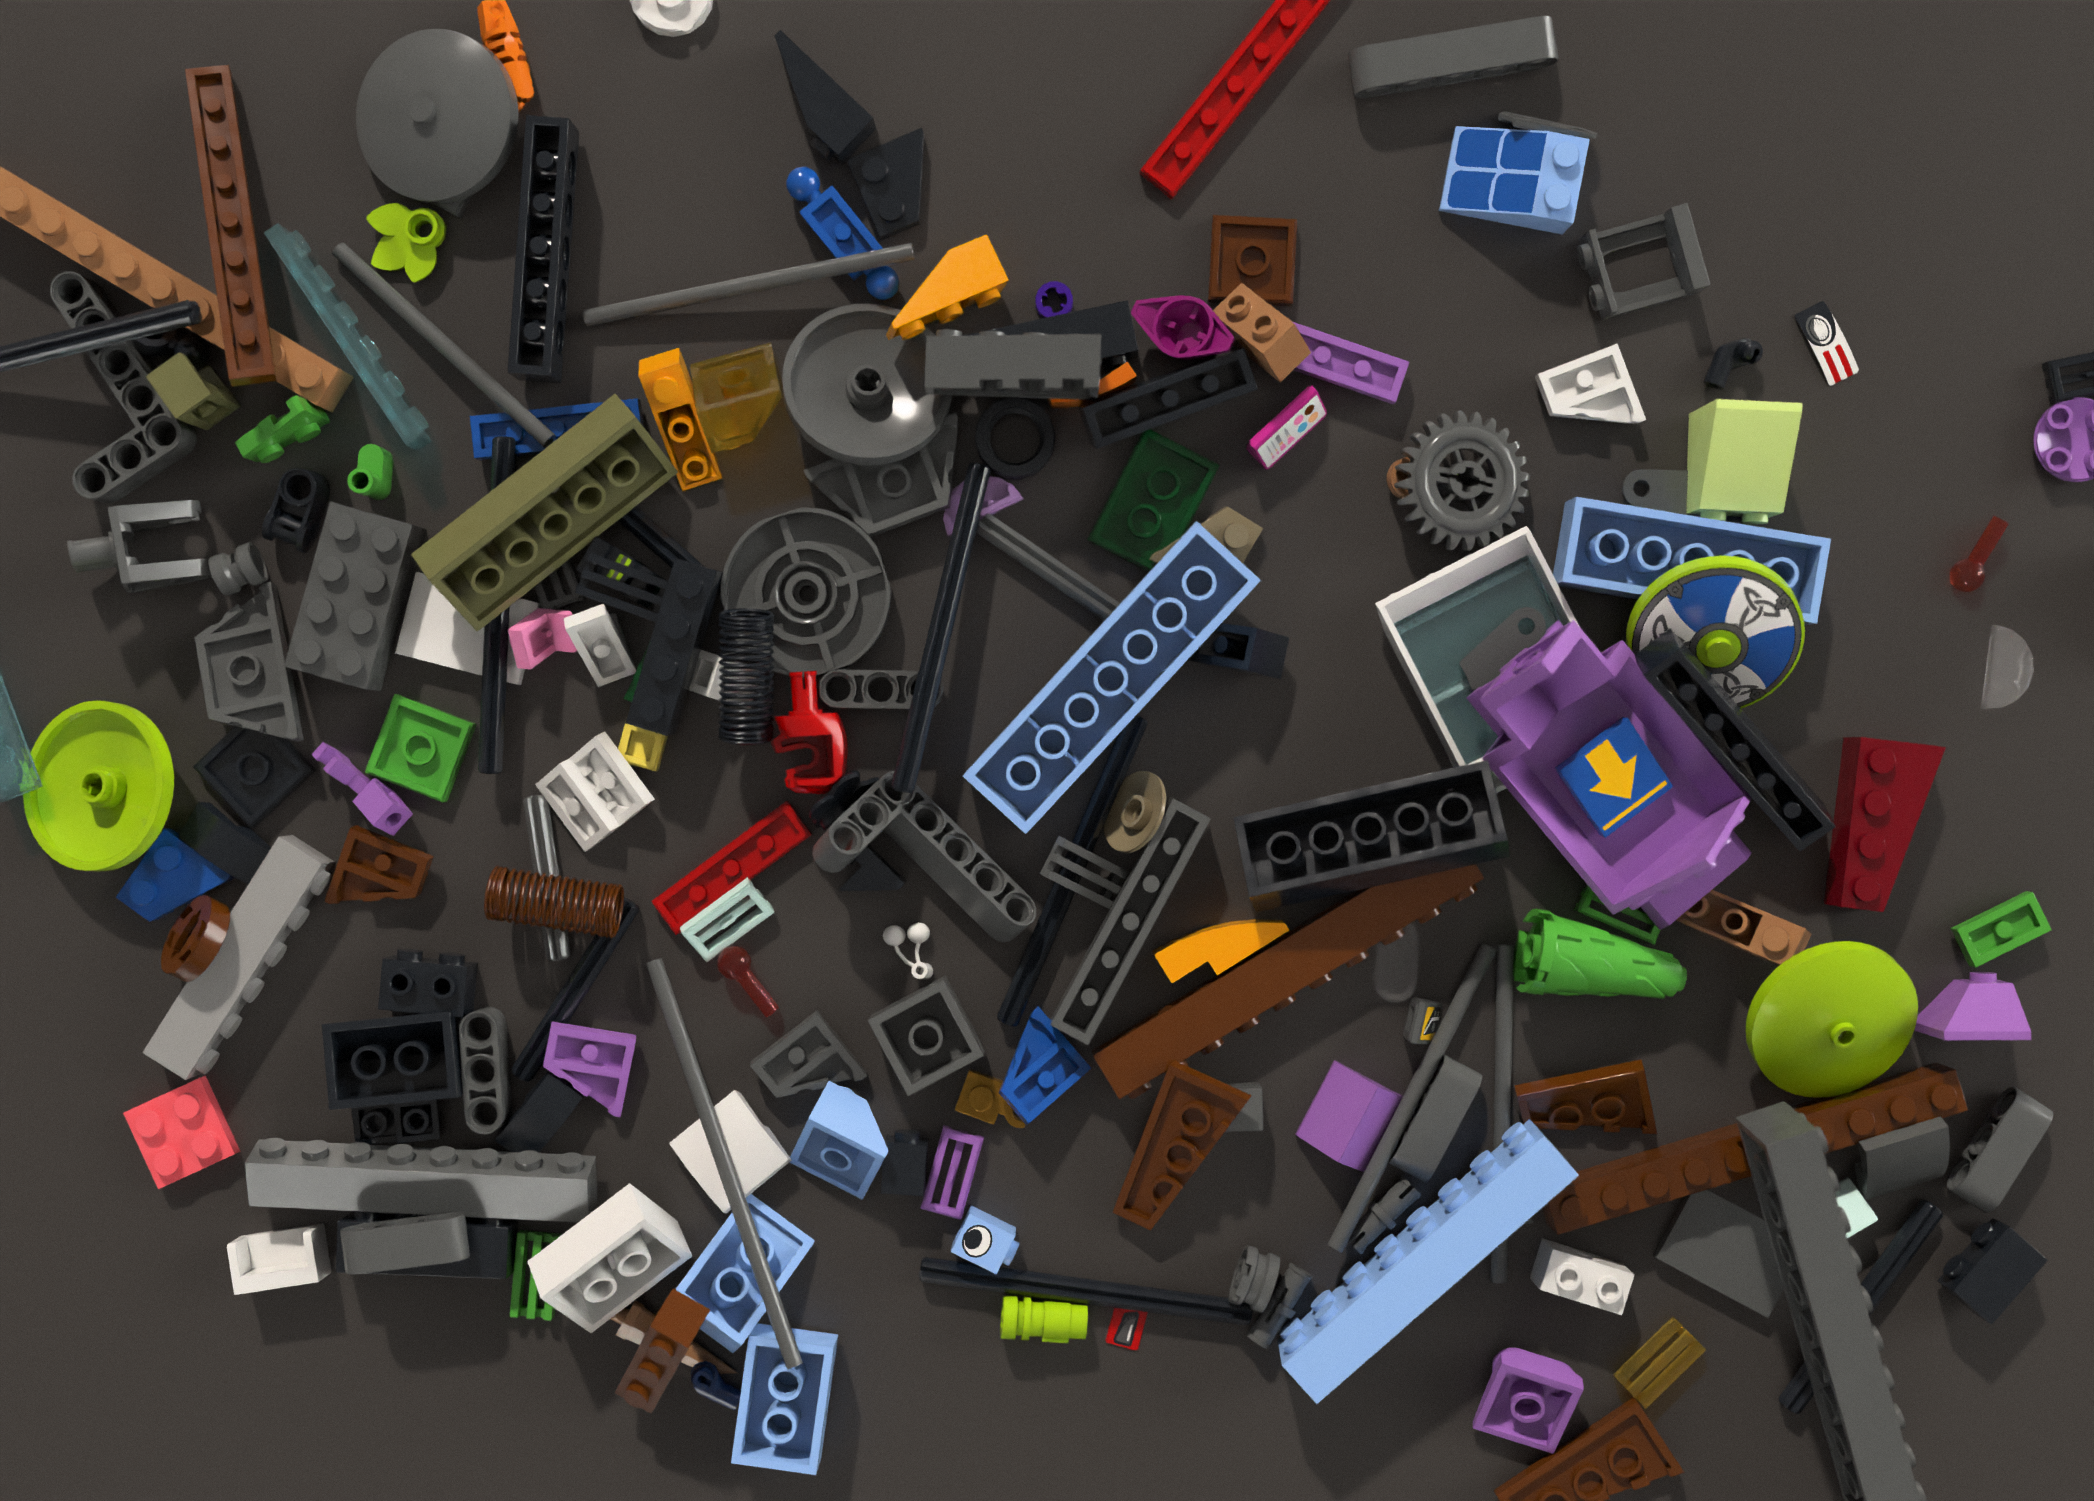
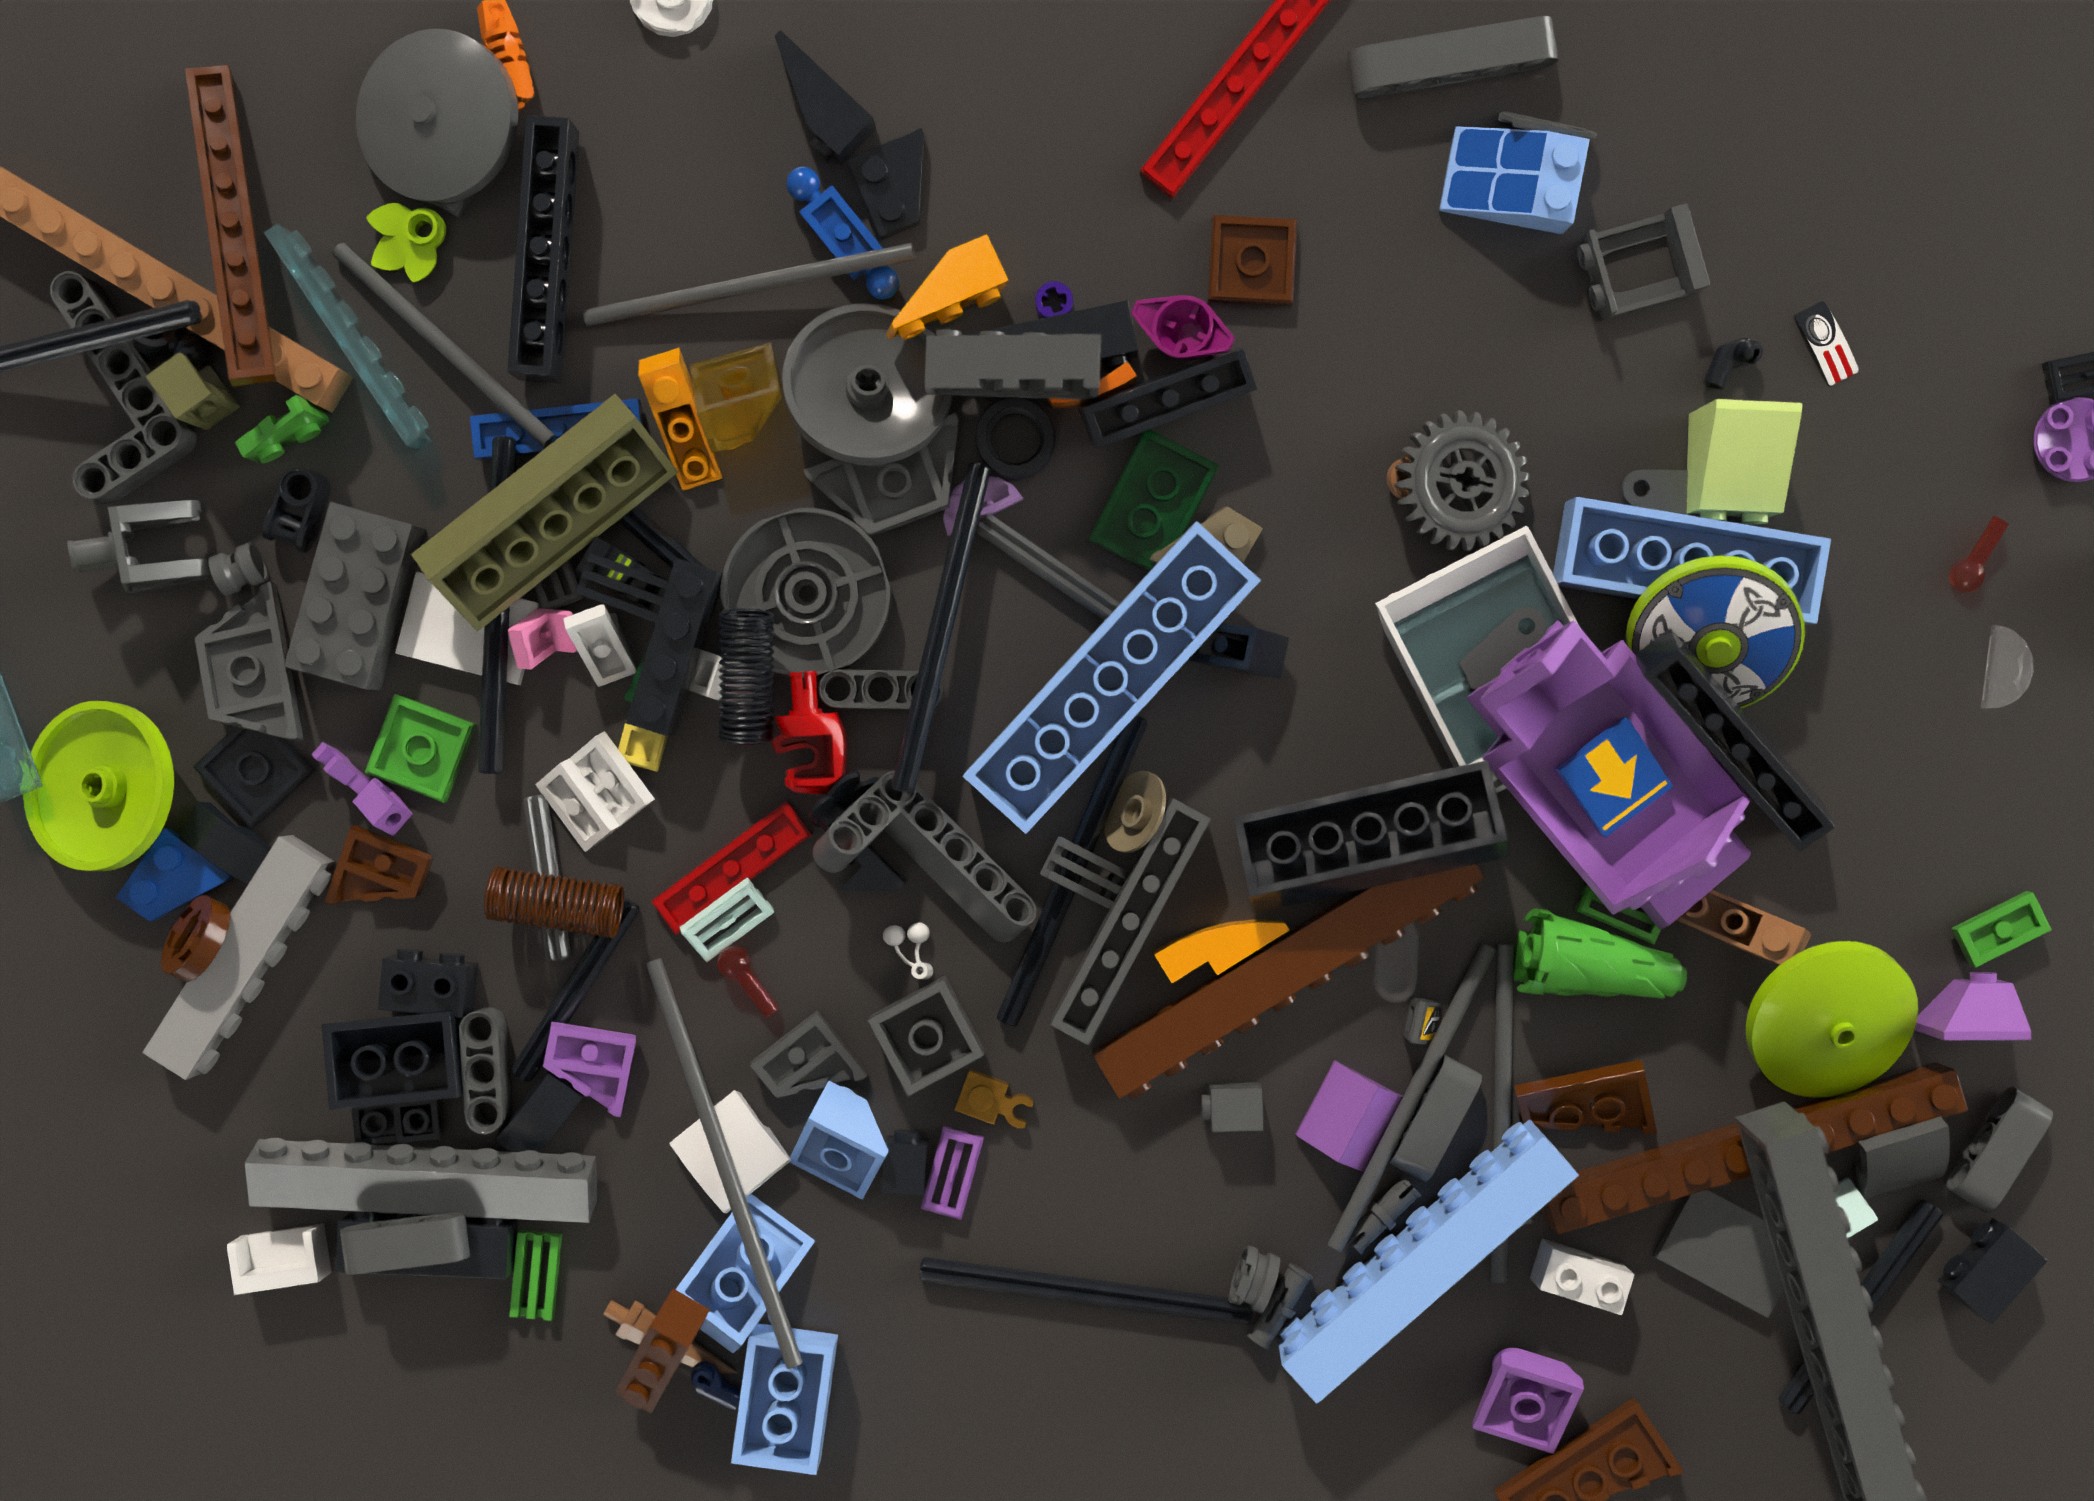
coral plate [123,1075,240,1189] -> none
bright green piece [347,444,393,500] -> none
white brick [528,1183,692,1333] -> none
light blue brick [951,1206,1019,1274] -> none
blue wing [999,1006,1091,1125] -> none
lime axle [1000,1296,1088,1343] -> none
sticker [1106,1308,1148,1350] -> none
reddish brown wing [1112,1060,1252,1231] -> none
medium nougat brick [1213,283,1311,382] -> none
slope [1246,386,1327,469] -> none
medium lavender plate [1293,322,1409,404] -> none
white wing [1535,344,1646,424] -> none
clear yellow tile [1613,1317,1706,1409] -> none
dark red wedge [1824,737,1946,912] -> none

